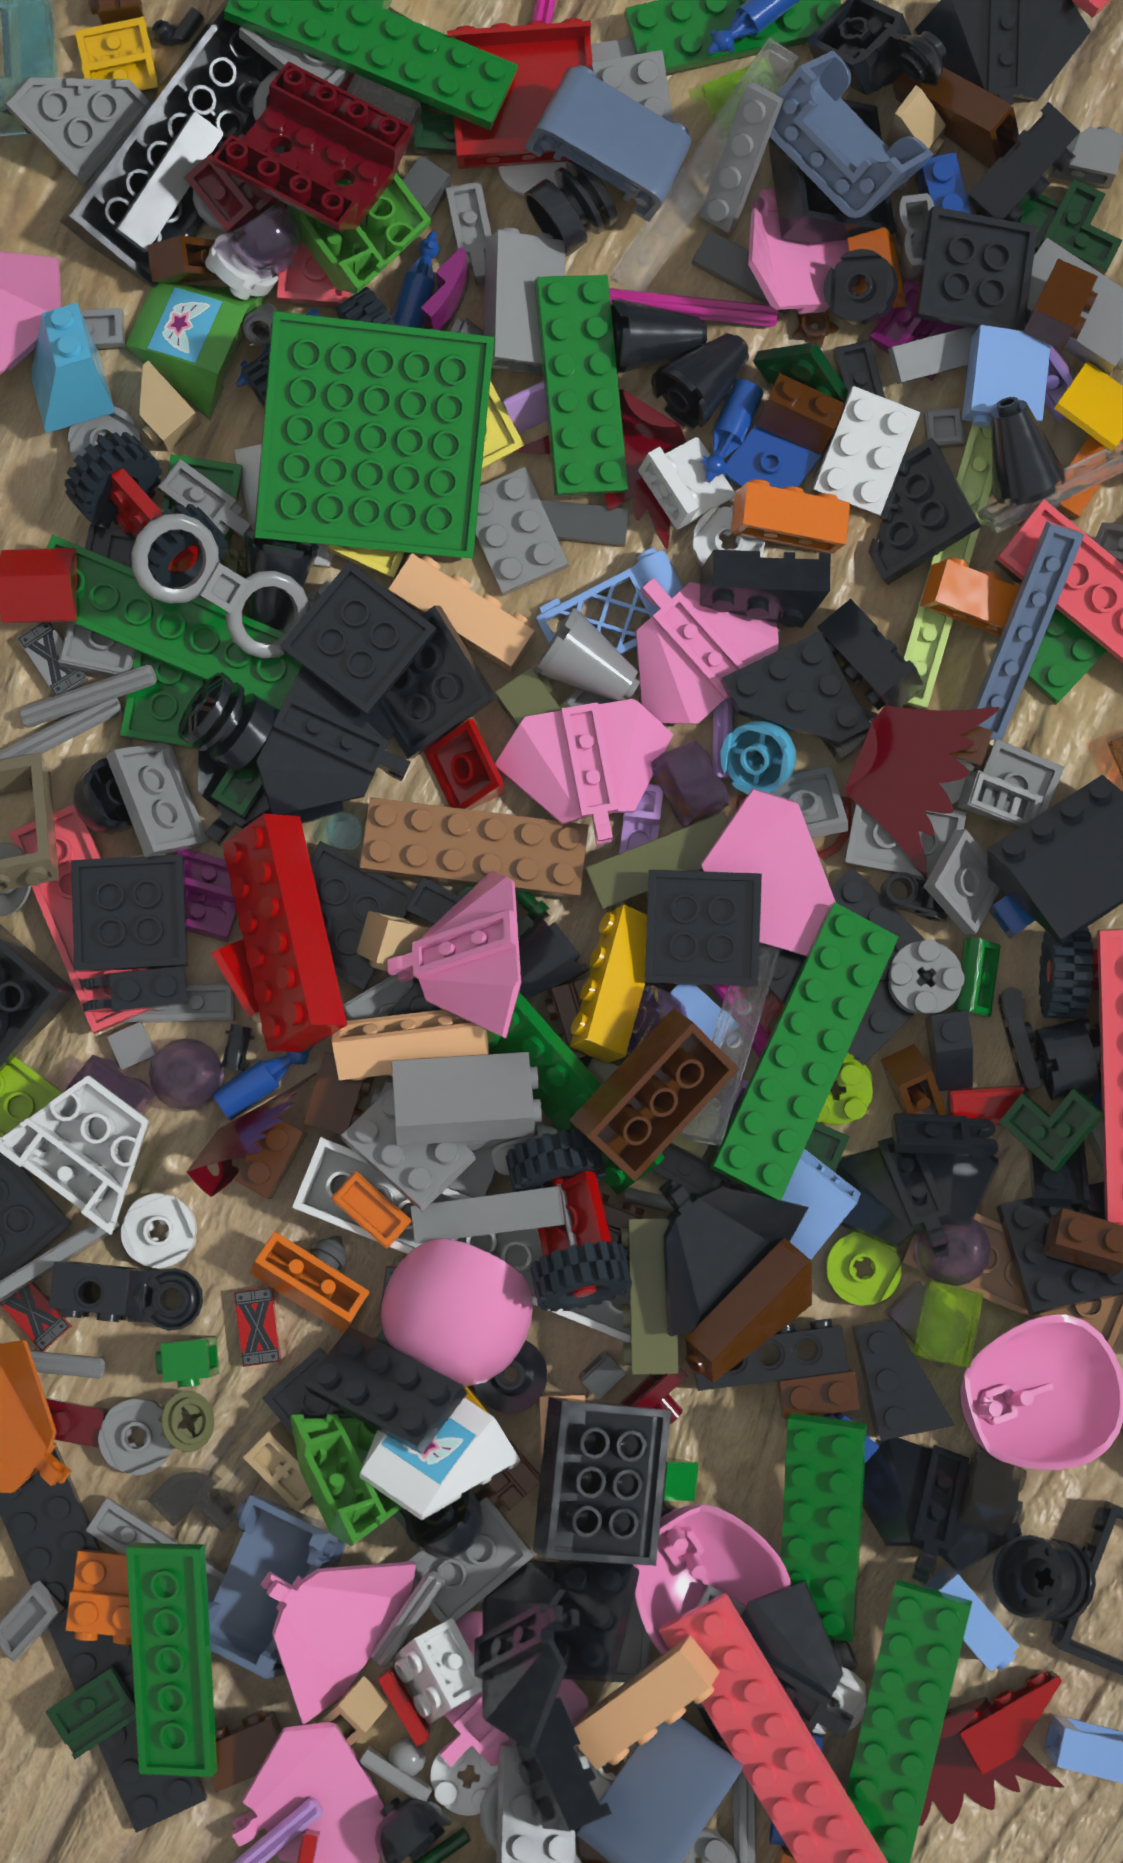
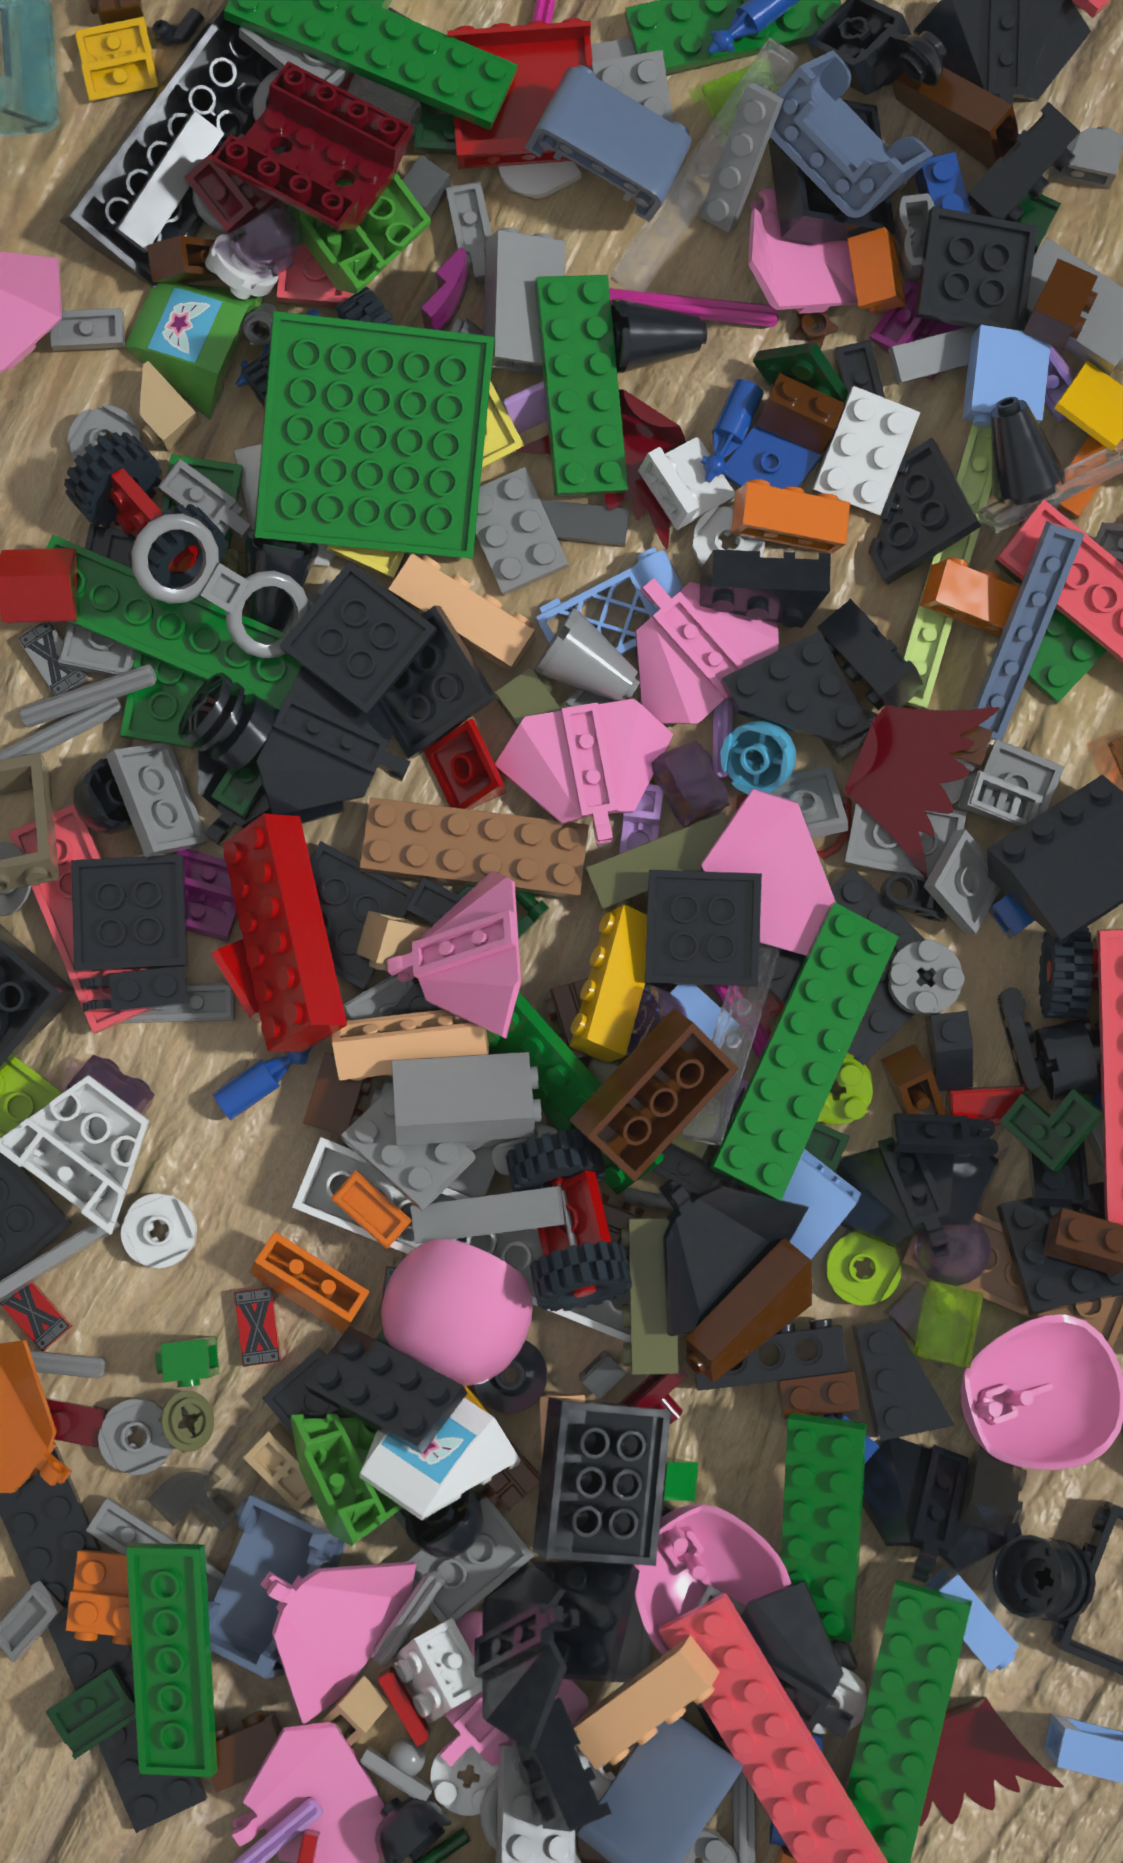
light grey plate [2,77,149,184] -> none
medium azure slope [31,303,115,433] -> none
black brick [49,1261,203,1331] -> none
light grey tile [107,1021,157,1071] -> none
clear purple cylinder [149,1037,224,1112] -> none
dark red piece [186,1072,317,1197] -> none
black pin [220,1024,254,1072] -> none
reddish brown brick [234,1117,307,1199] -> none
dark grey plate [310,1236,346,1270] -> none
clear light blue tile [326,813,364,851] -> none
blue wheel [392,231,439,328] -> none
black cone [518,911,589,1000] -> none
black wheel [524,160,618,256] -> none
black cone [651,333,749,429] -> none
dark grey tile [692,230,788,314] -> none
black plate [824,249,898,325] -> none
tan slope [886,85,946,158] -> none
light grey tile [924,408,965,448] -> none
green brick [954,937,1001,1017] -> none
red slope [957,1670,1062,1775] -> none
dark green plate [1040,178,1123,275] -> none

